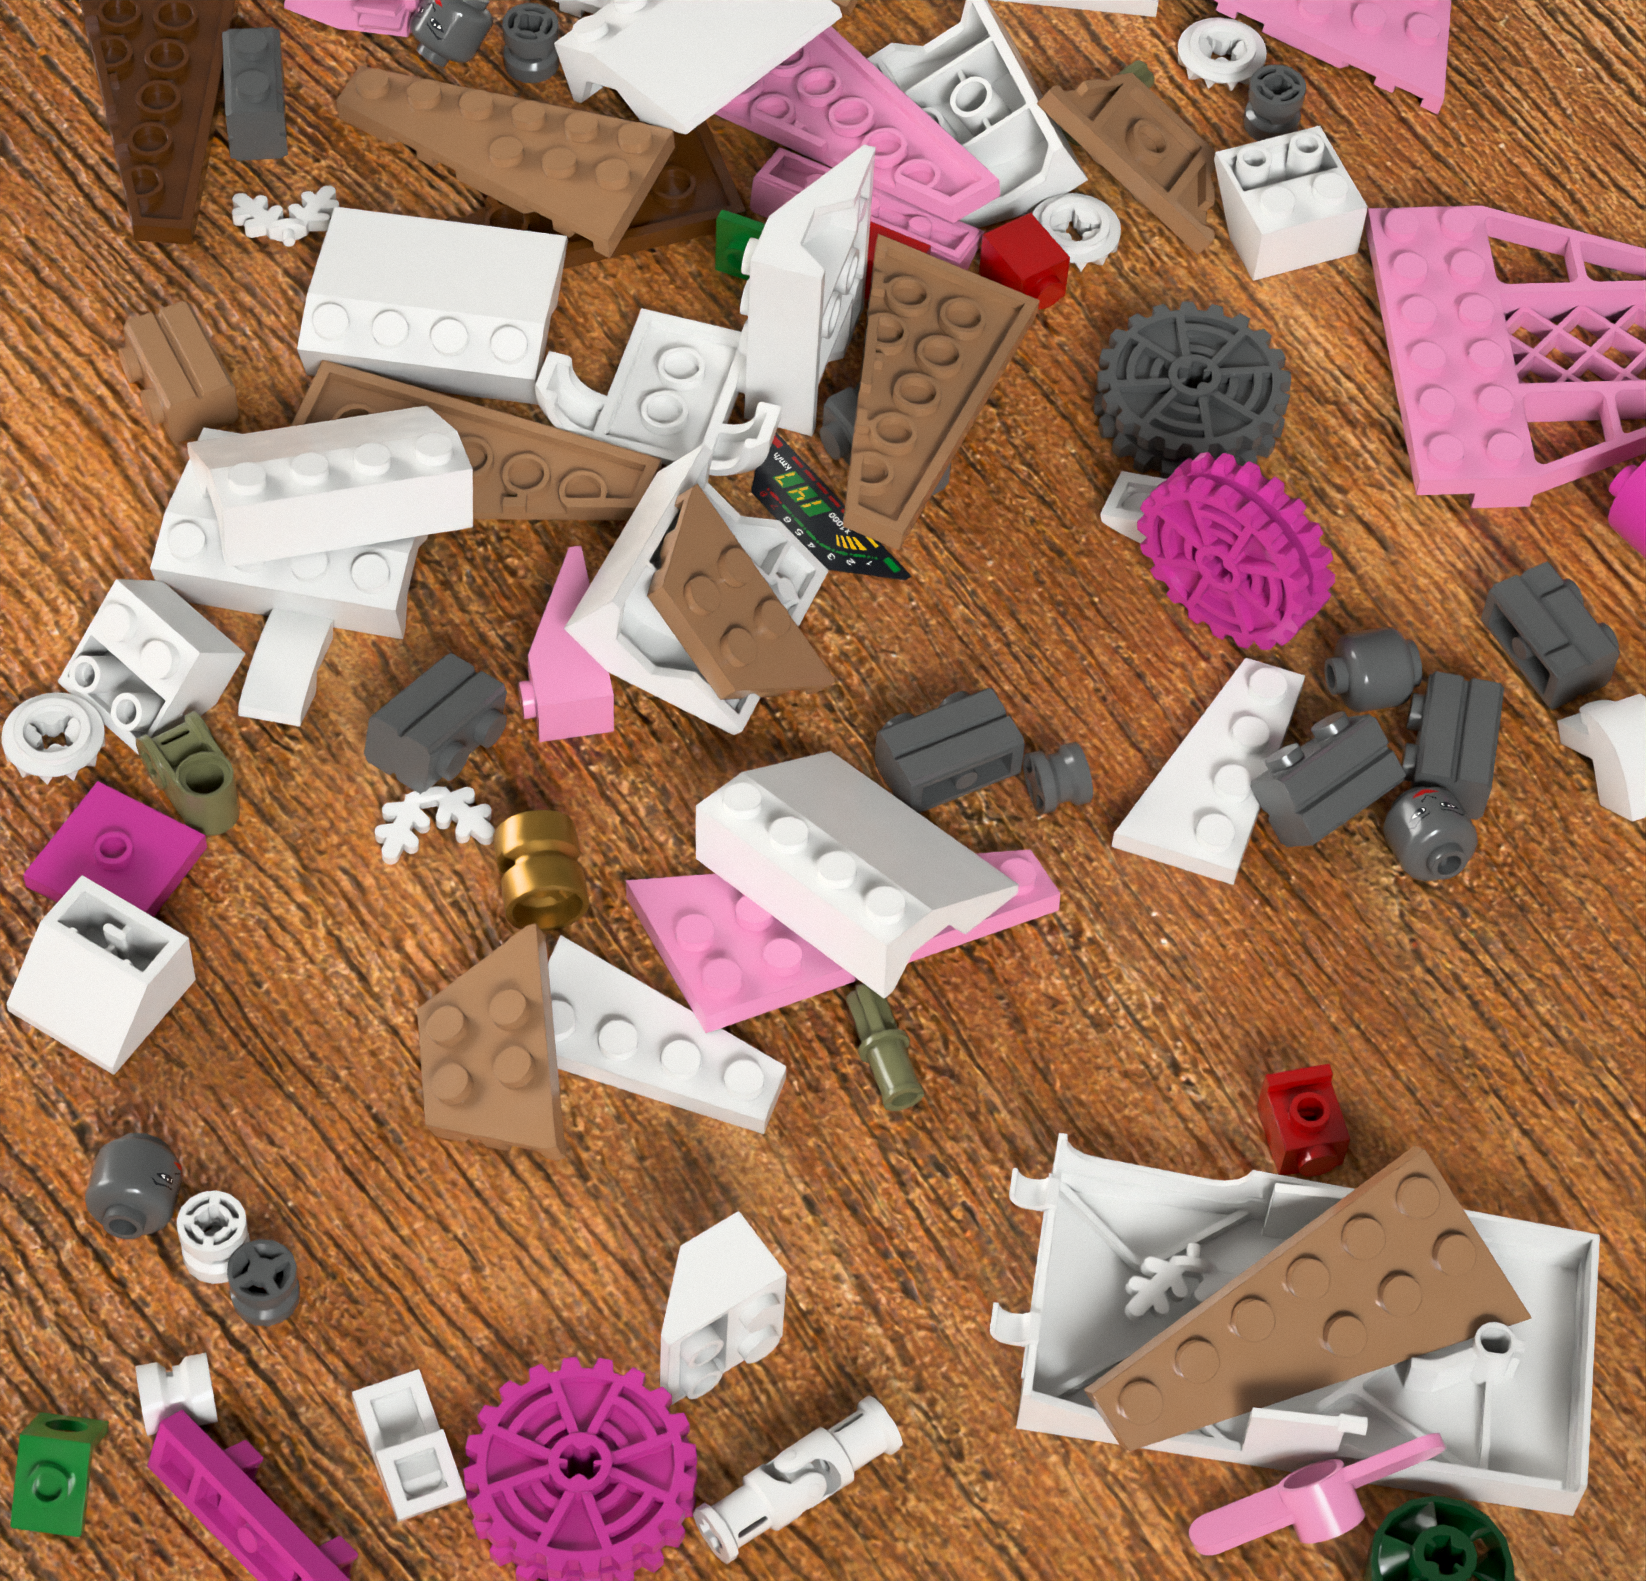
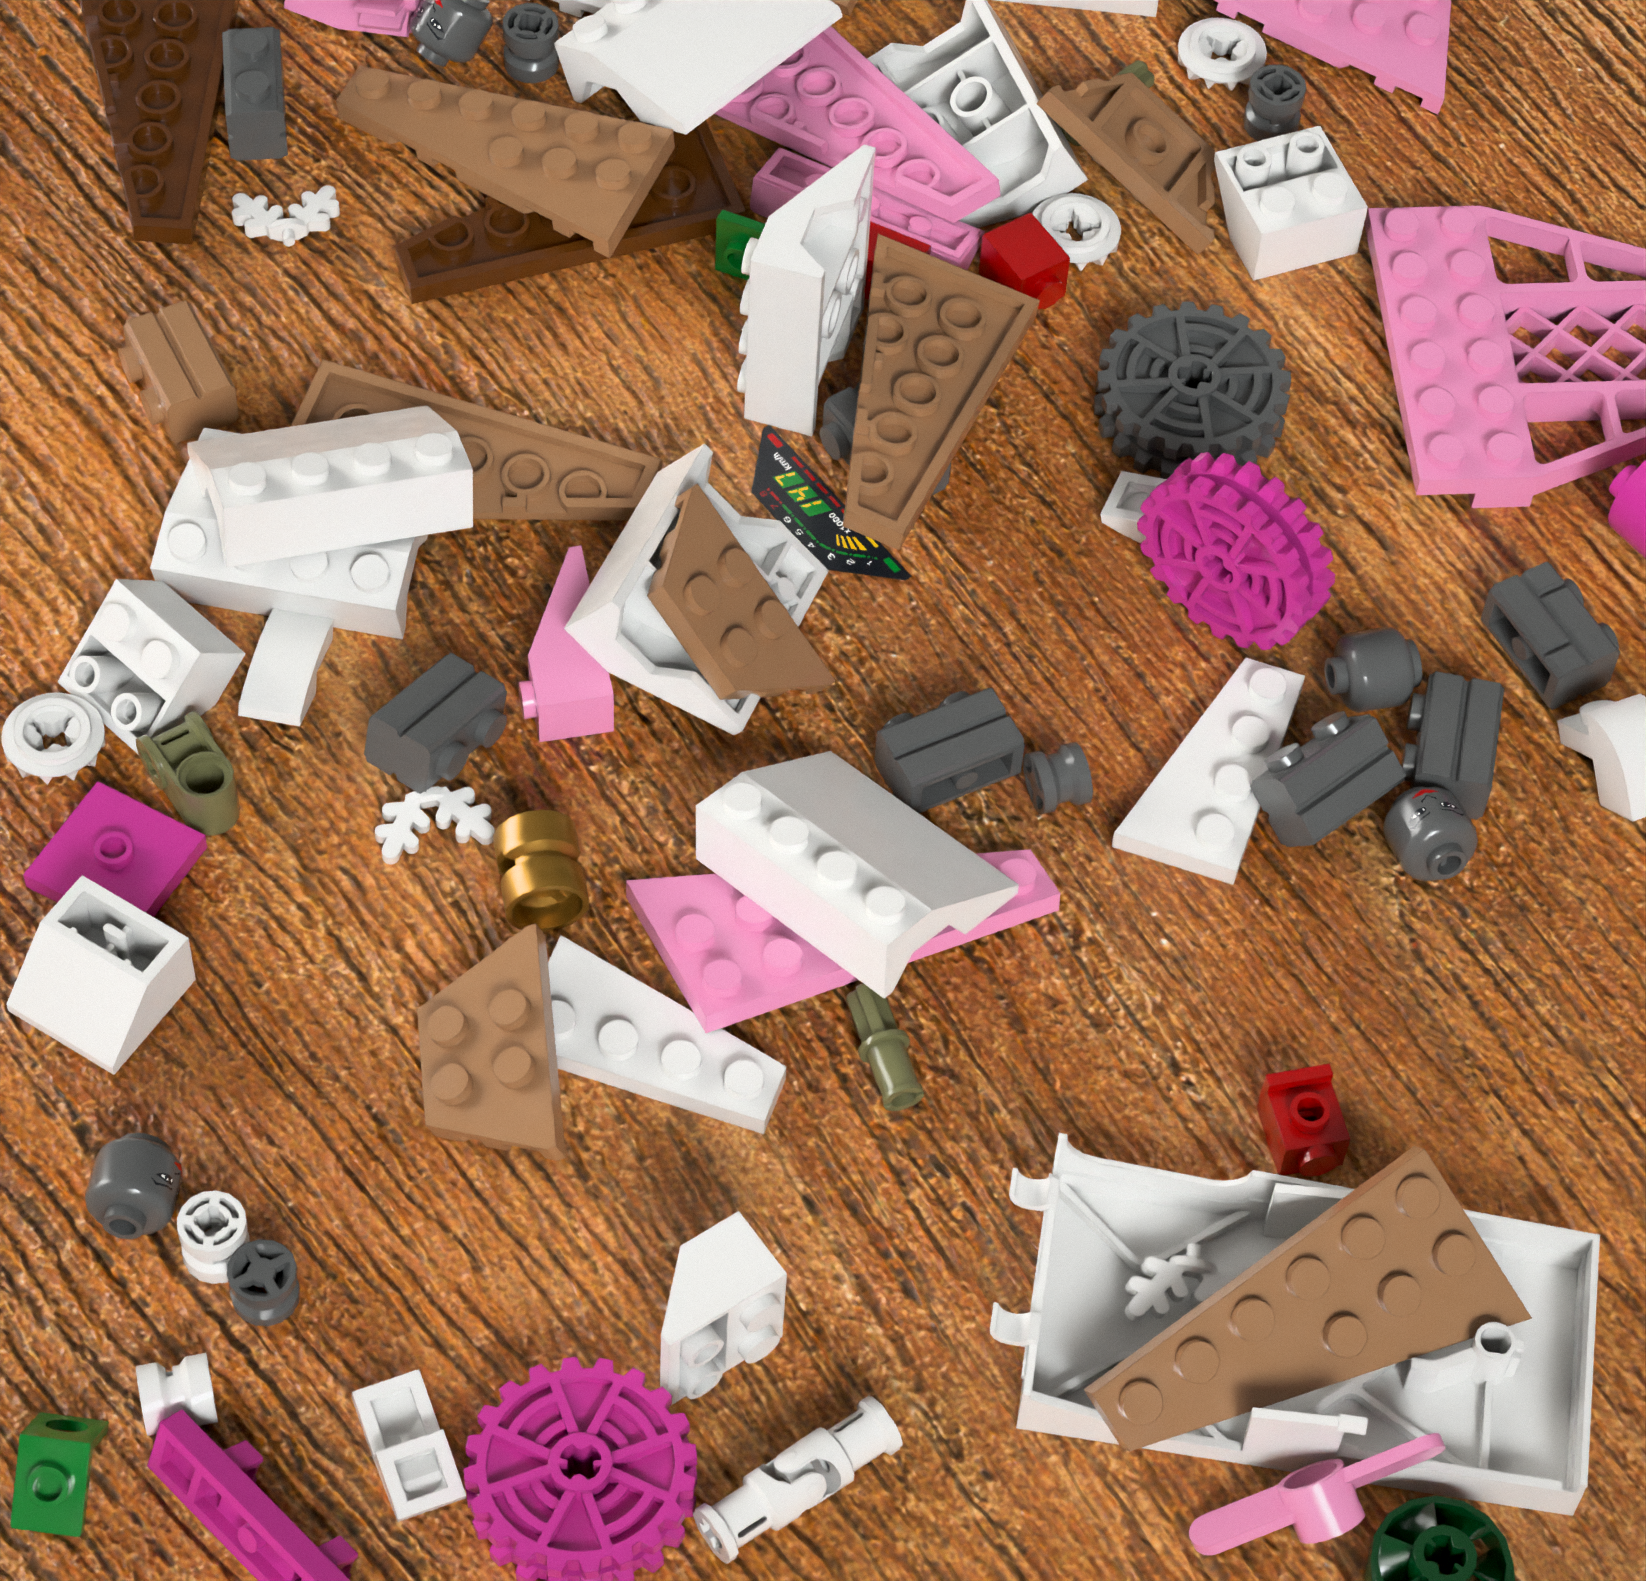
white piece [297,207,568,405] -> none
white piece [535,308,782,476] -> none

